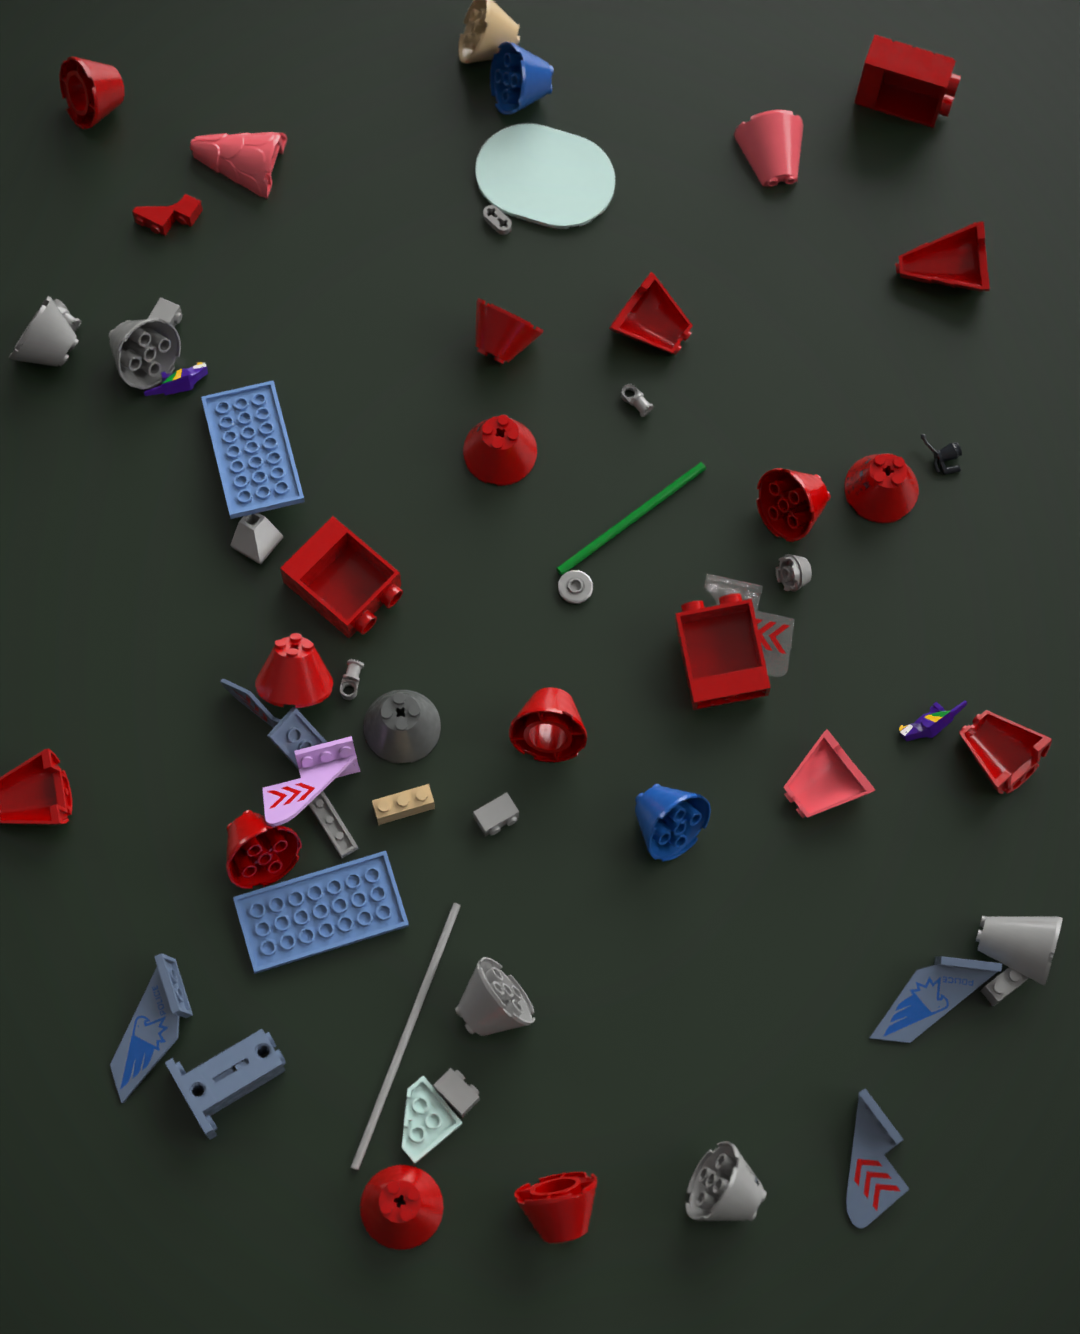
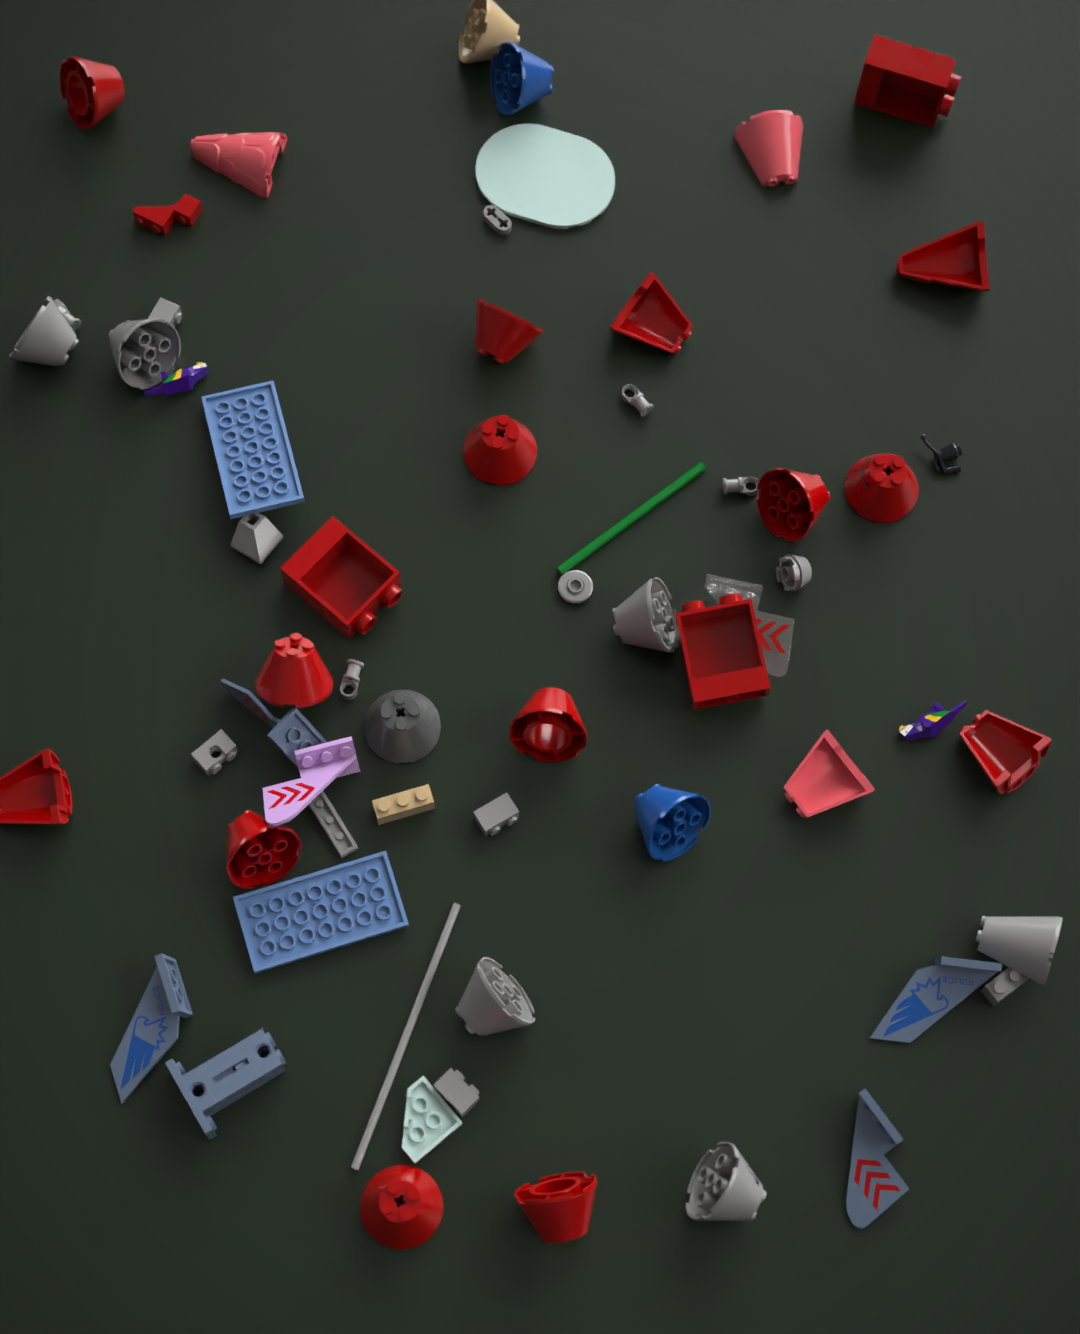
none -> light grey brick [191,729,238,776]
none -> light grey cone [613,577,679,653]
none -> light grey connector [723,477,759,496]

